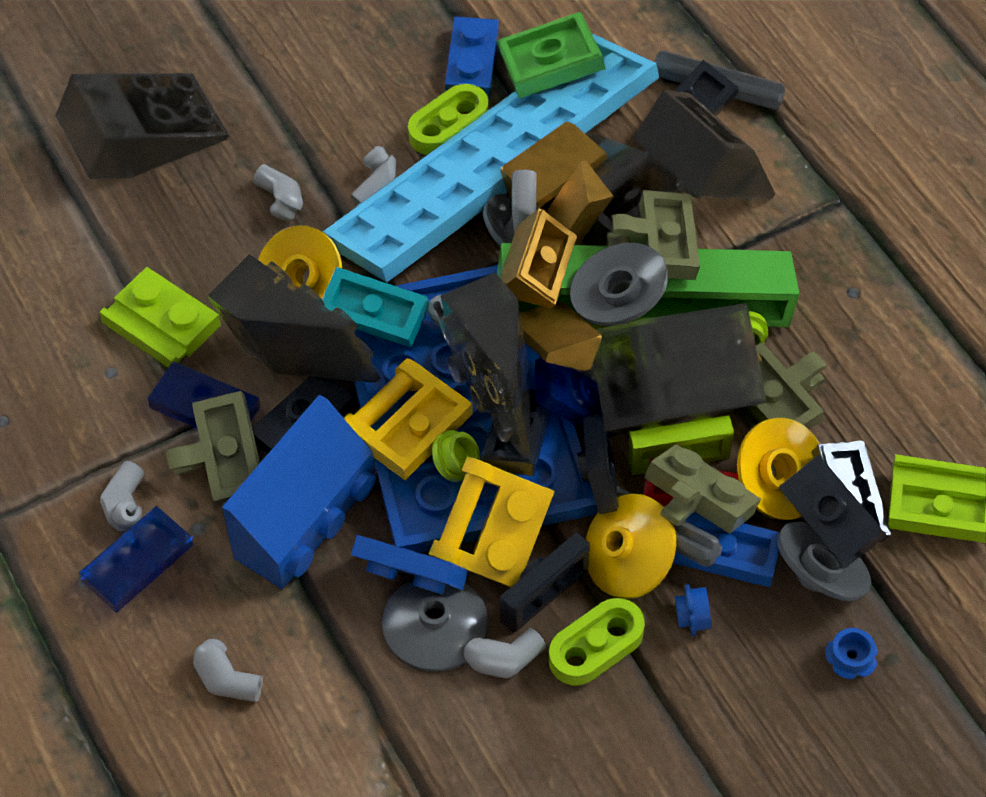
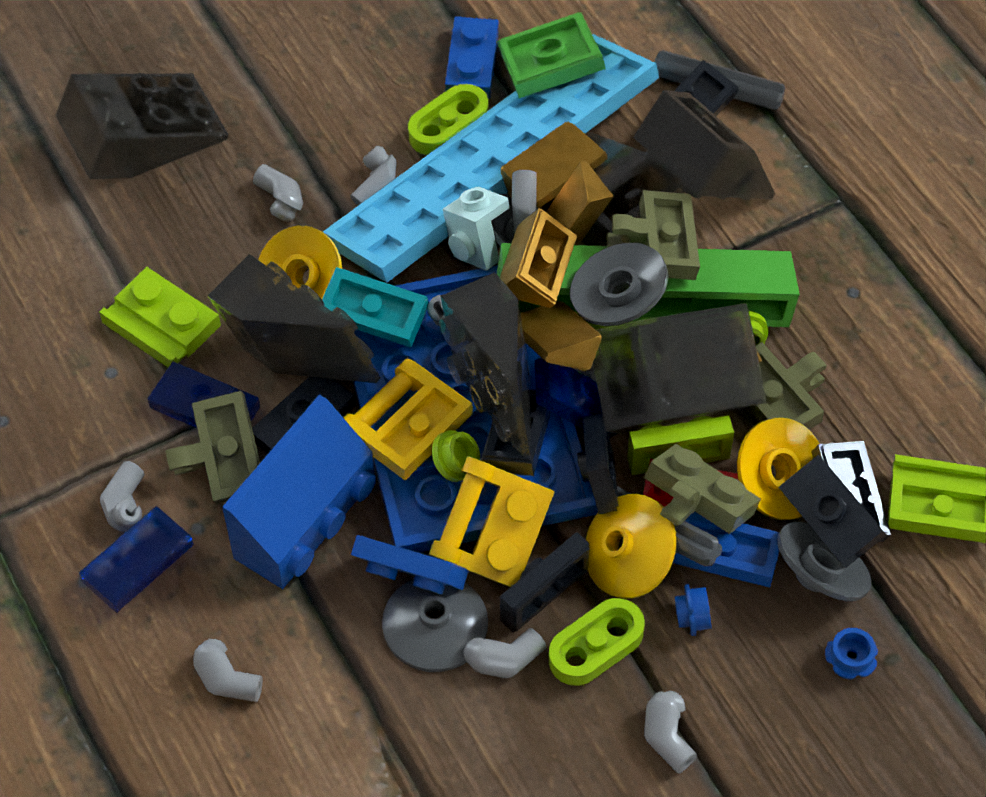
none -> light aqua bracket [443,187,510,271]
none -> light grey arm [644,691,697,773]

